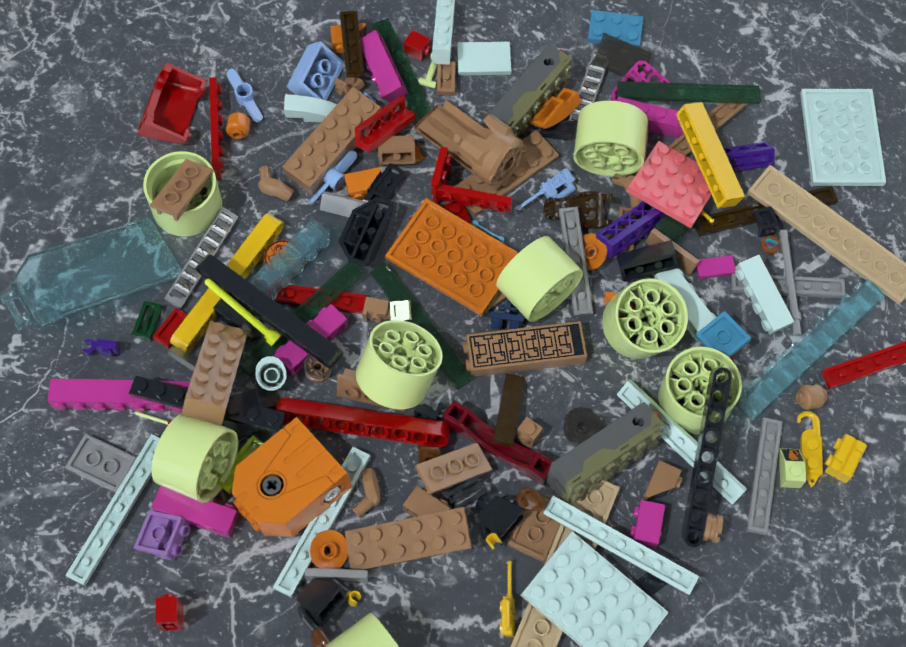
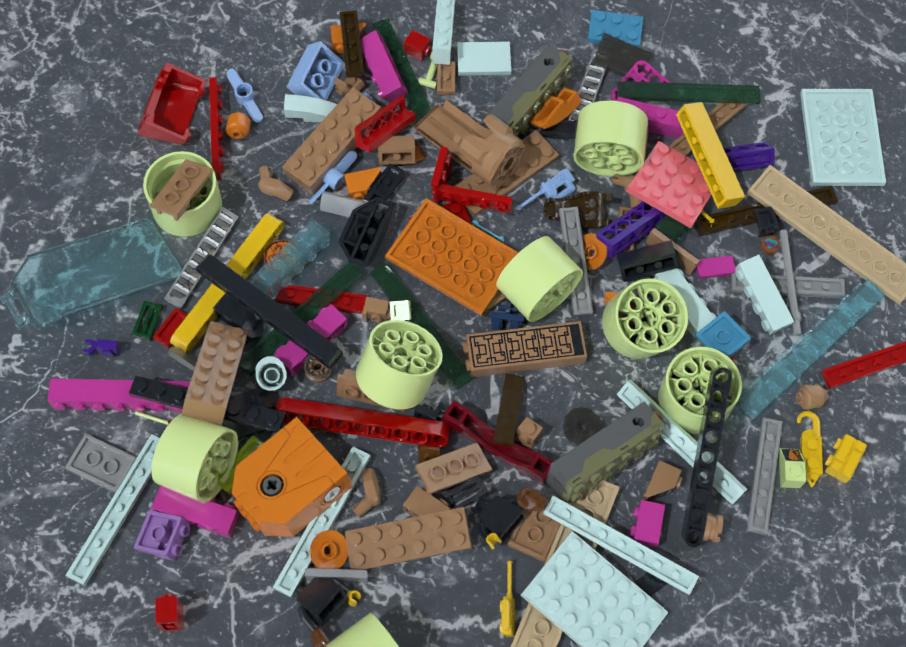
neon yellow piece [205,278,282,346] -> none

